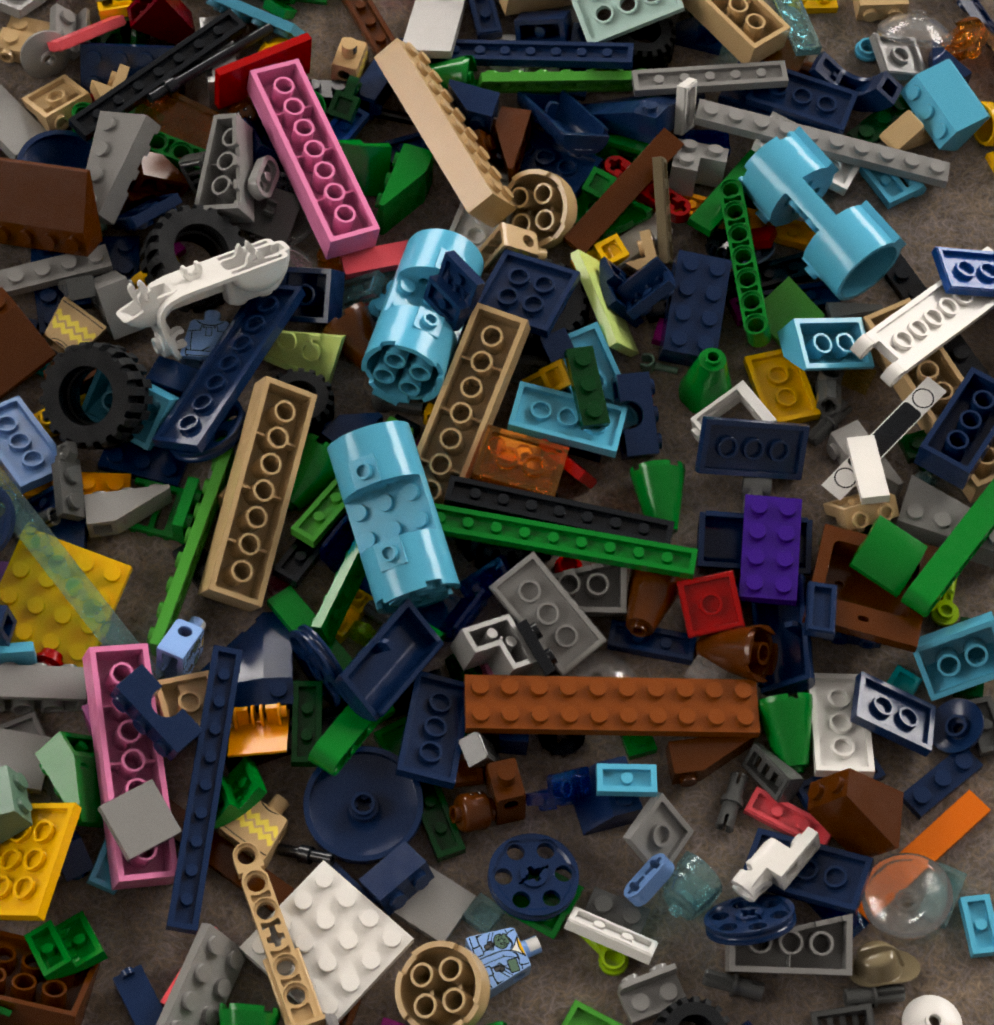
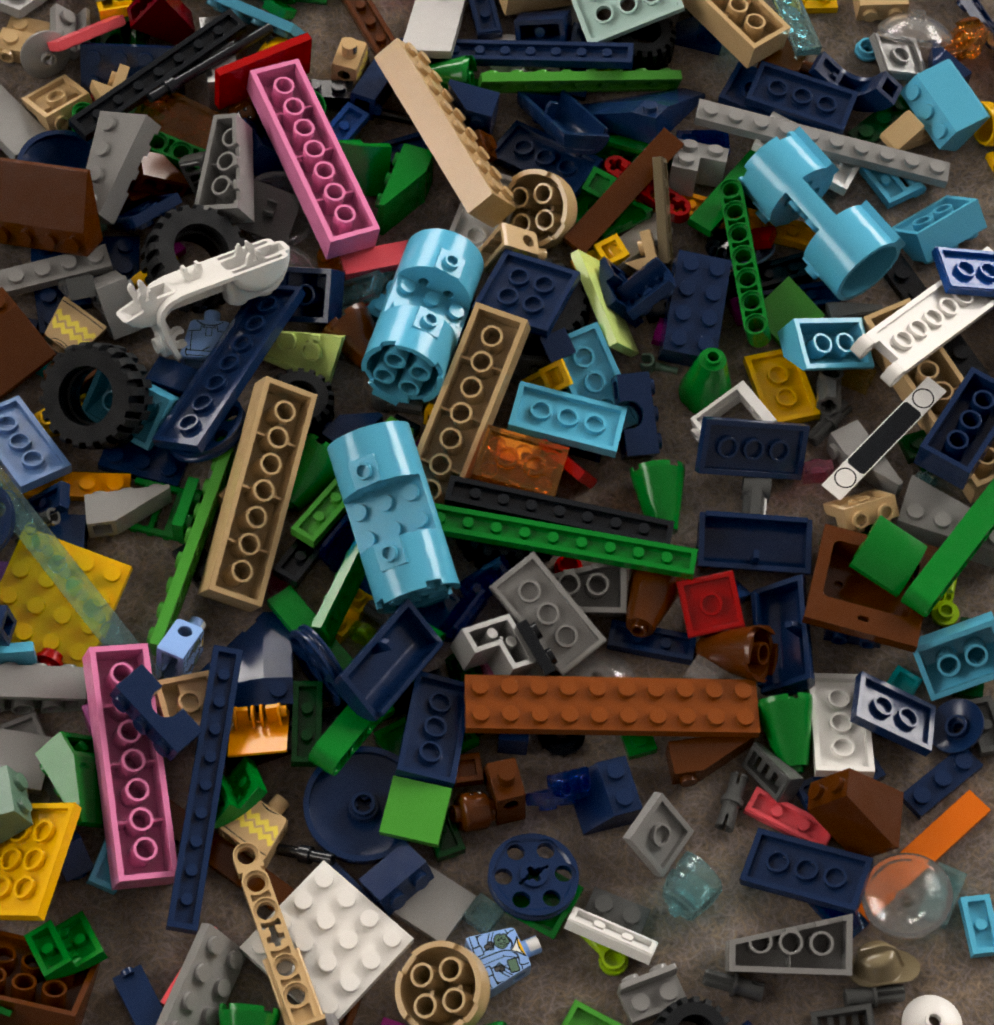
dark grey hinge [51,440,86,522] -> none
light grey tile [98,779,182,862] -> none
light grey plate [247,155,280,201] -> none
dark green plate [326,75,362,125] -> none
dark blue slope [423,250,486,331] -> none
slope [458,732,501,768] -> none
reddish brown slope [492,106,533,183] -> none
dark green plate [564,346,610,430] -> none
medium azure plate [596,763,658,797] -> none
medium blue beam [624,853,675,907] -> none
light grey plate [631,60,789,97] -> none
white tile [674,77,698,136] -> none
dark blue wedge [704,894,797,946] -> none
white plate [731,826,821,902] -> none
dark purple plate [739,494,802,606] -> none
dark blue tile [804,581,838,640] -> none
white tile [846,435,890,505] -> none
none -> bright green tile [379,775,452,848]
none -> clear pink plate [802,459,834,484]
none -> medium azure slope [892,195,987,264]

